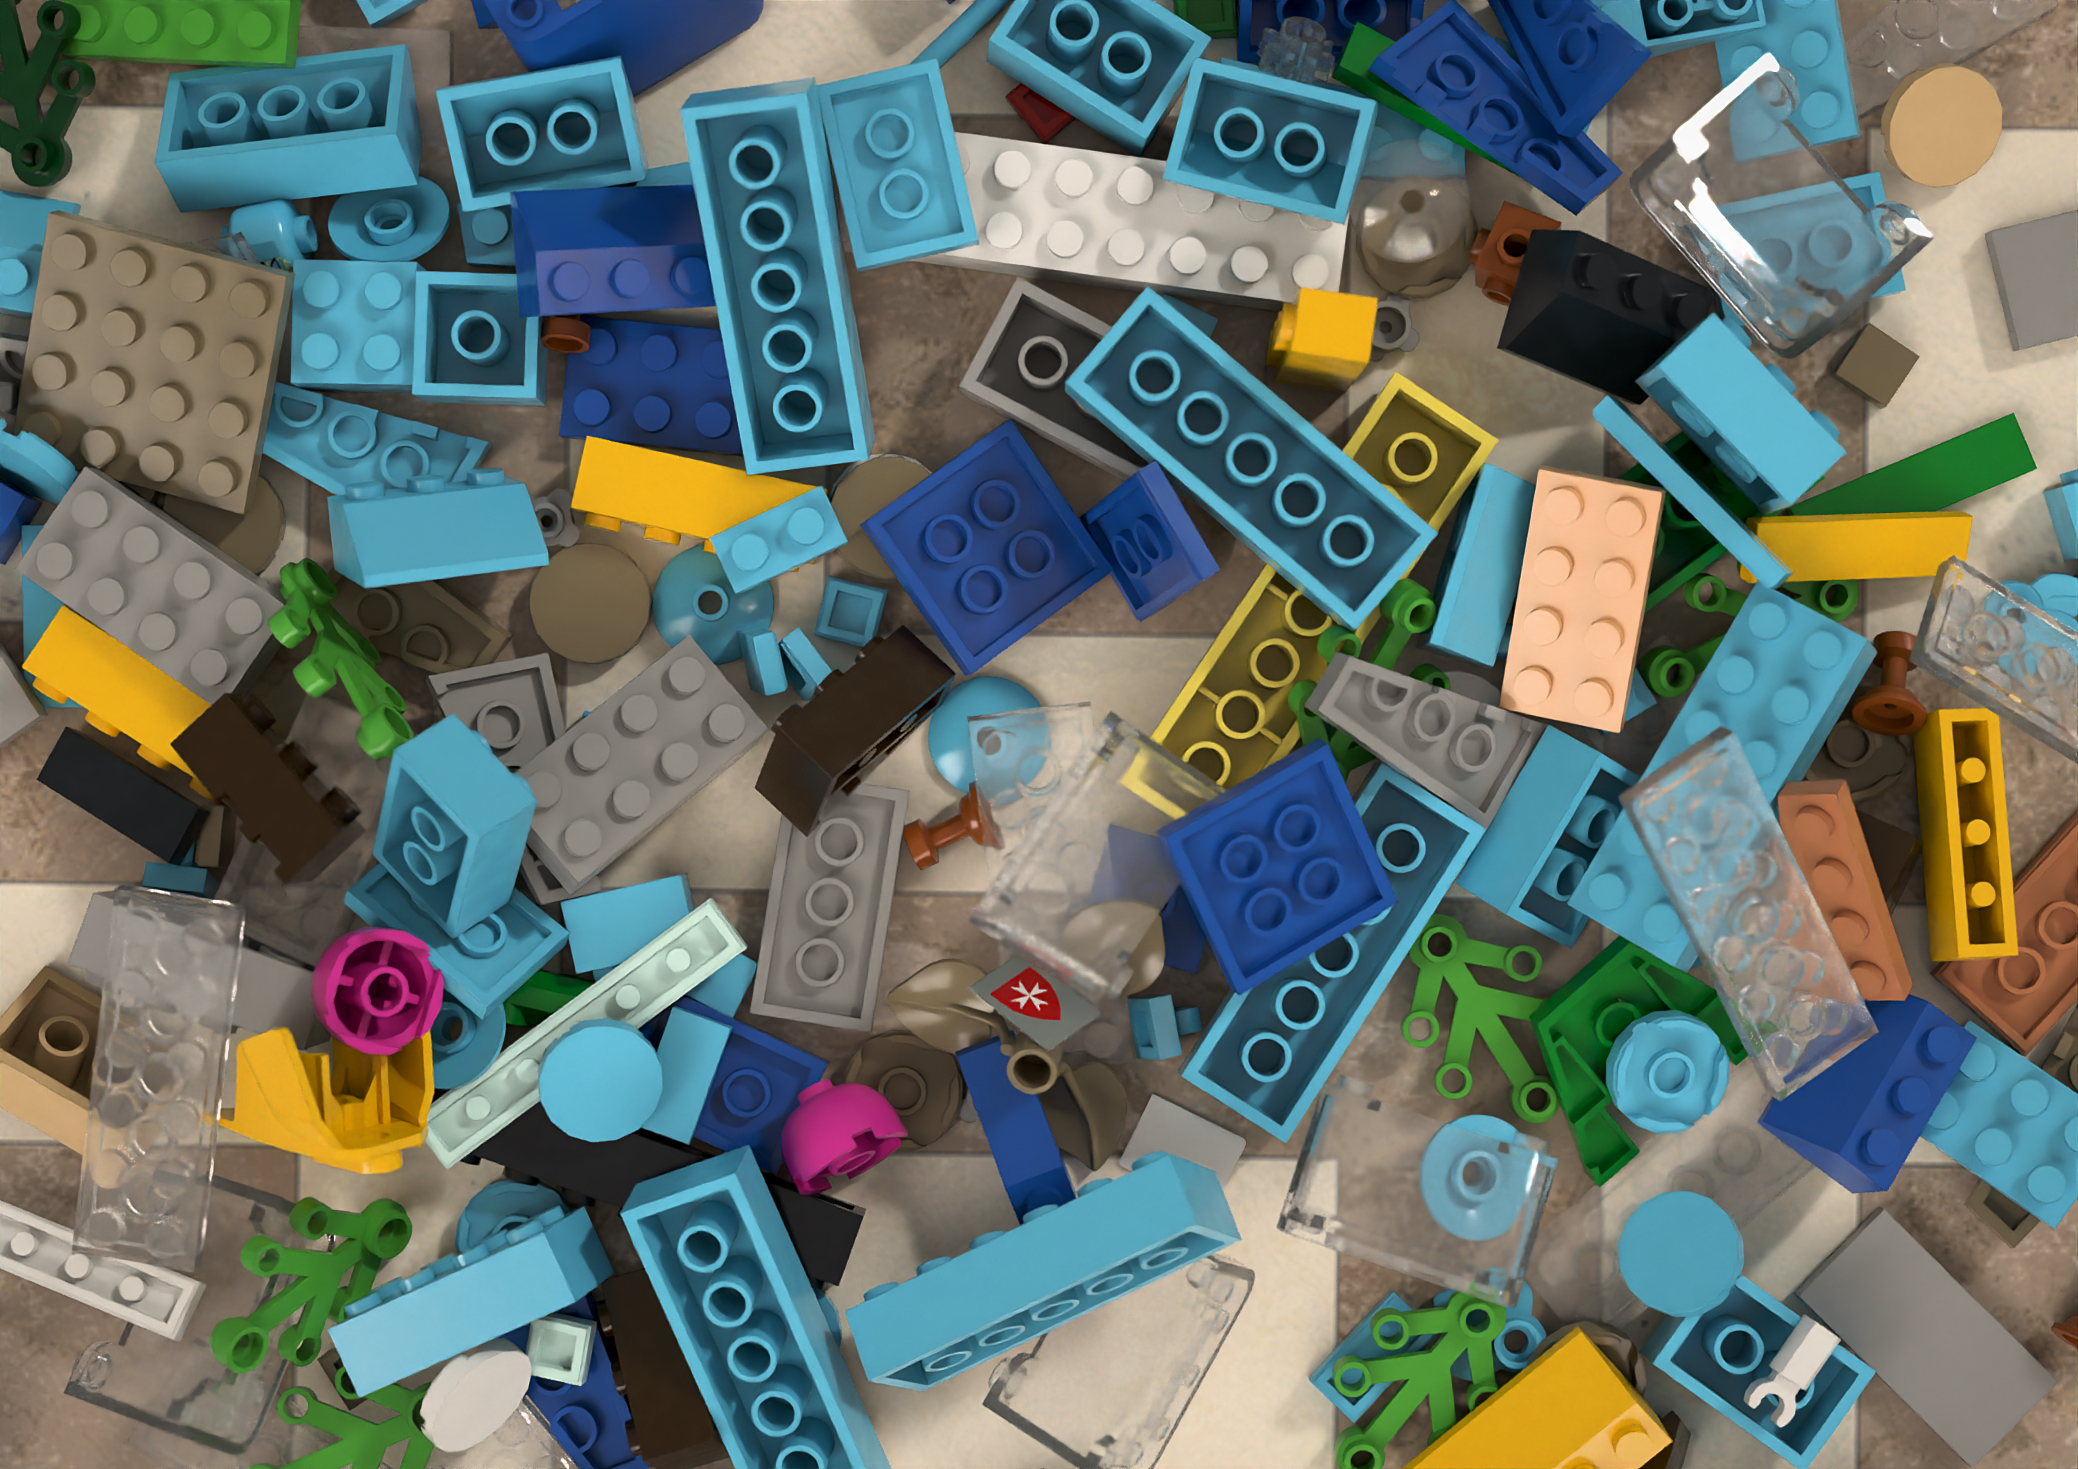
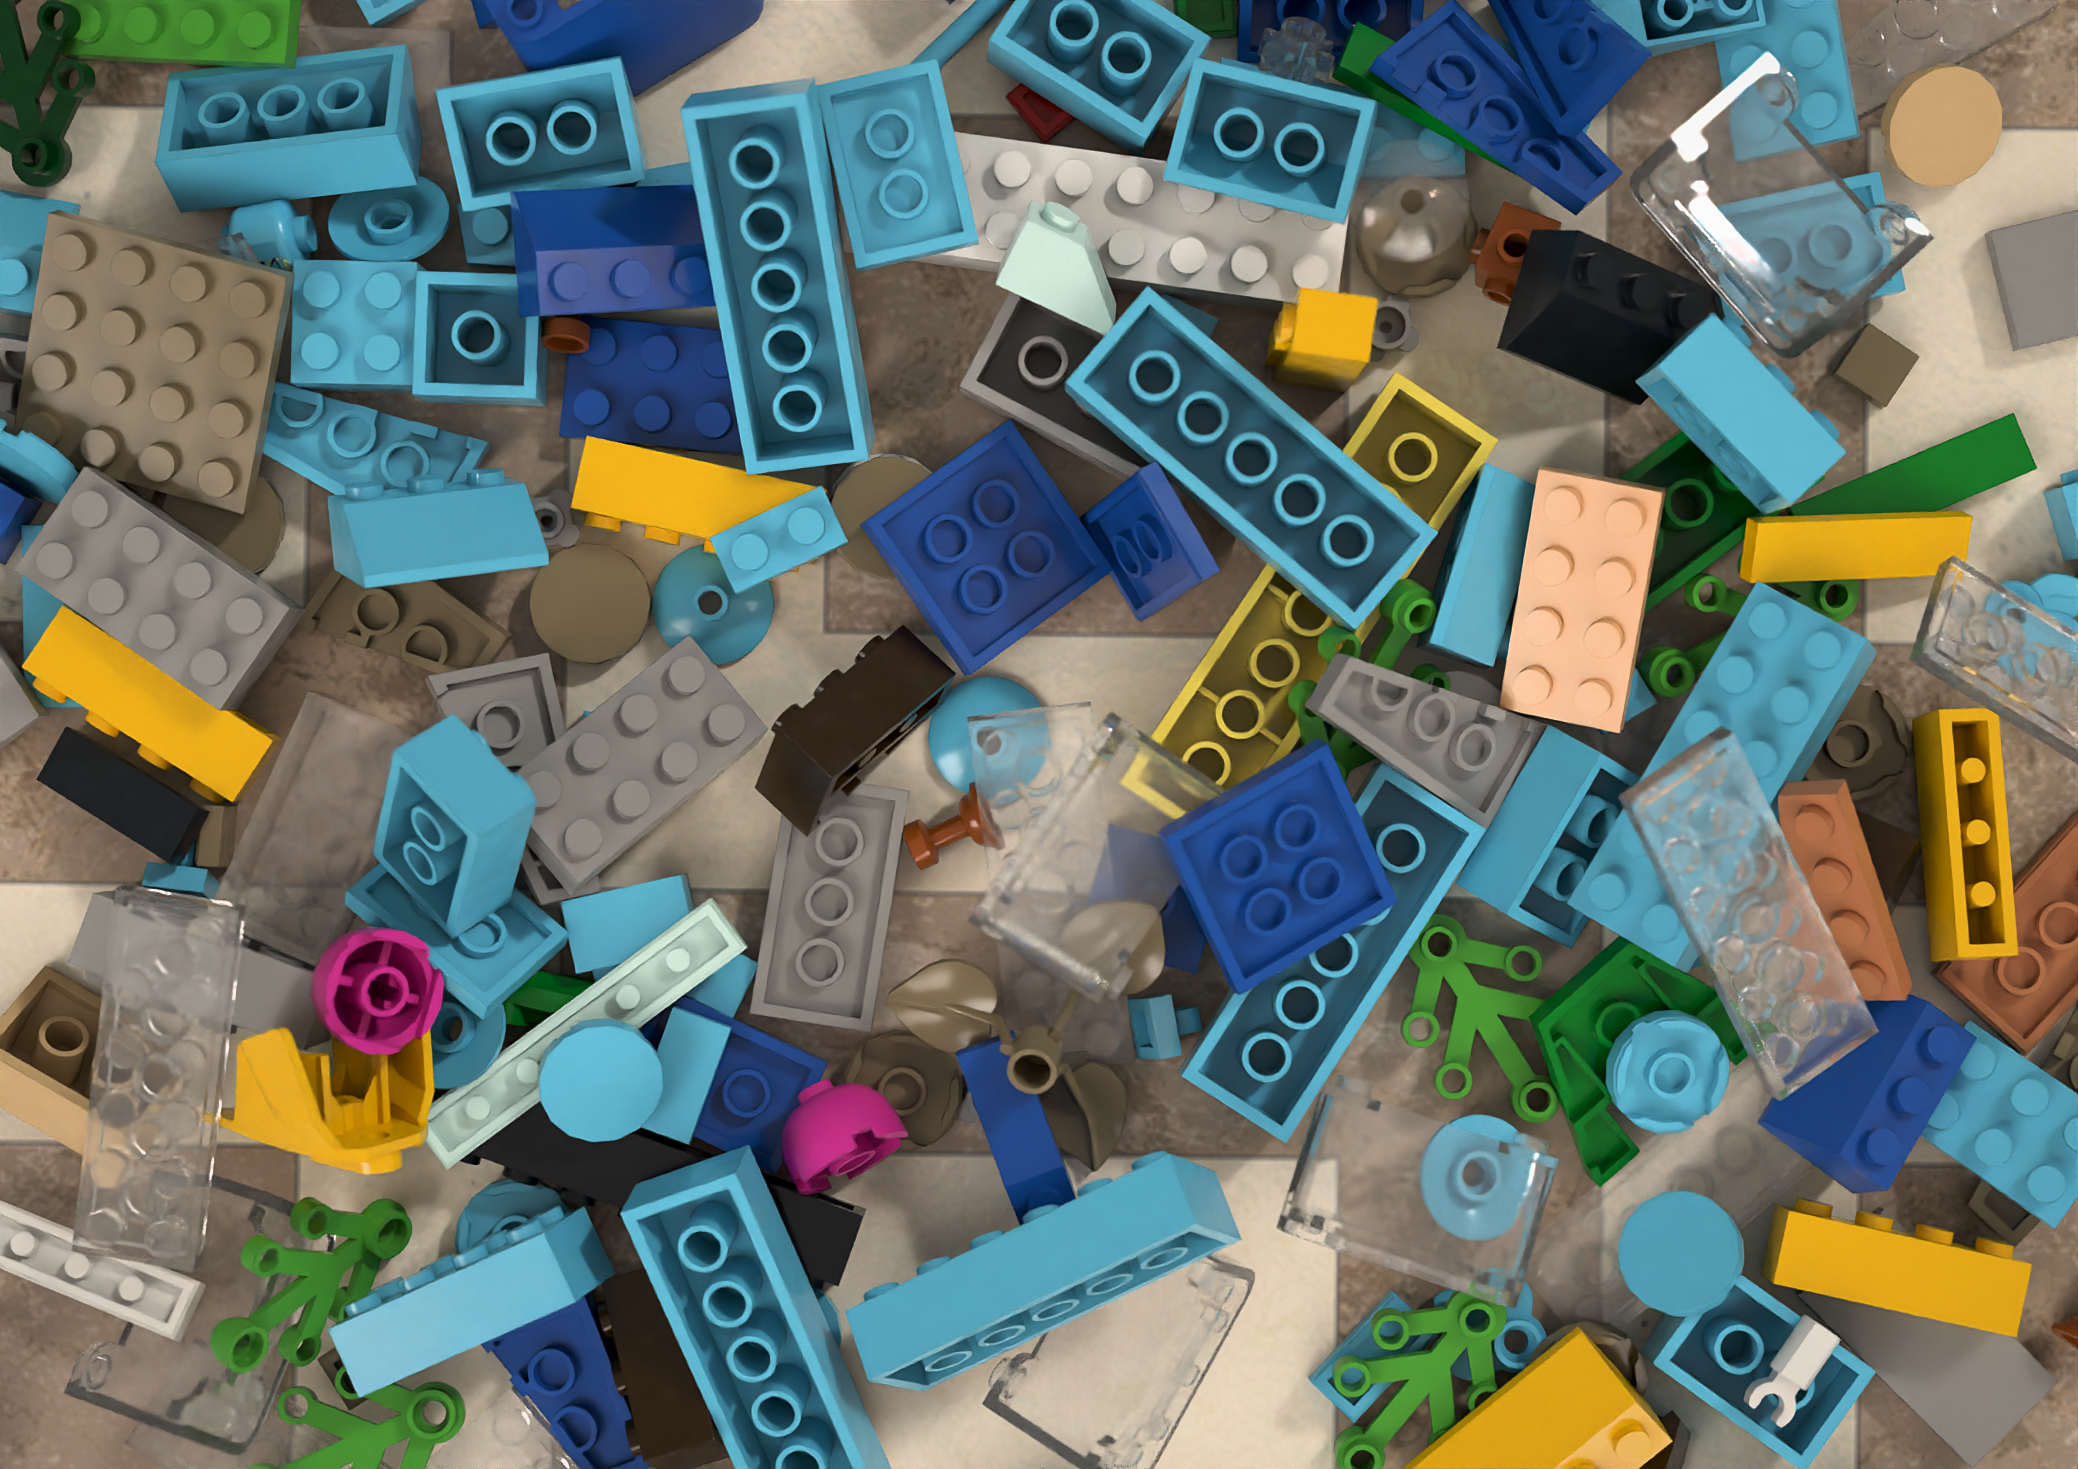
dark brown wedge [170,692,366,885] -> none
bright green plant [268,558,414,761] -> none
white tile [420,1338,532,1452] -> none
light aqua tile [525,1312,597,1386] -> none
medium azure tile [737,626,788,696] -> none
medium azure tile [778,627,832,702] -> none
medium azure tile [814,576,888,648] -> none
light grey sticker [968,951,1100,1050] -> none
white sticker [1118,1094,1246,1190] -> none
medium azure tile [1592,395,1794,589] -> none
dark orange piece [1851,631,1927,736] -> none
none -> light aqua slope [996,200,1117,335]
none -> yellow brick [1760,1197,2032,1338]

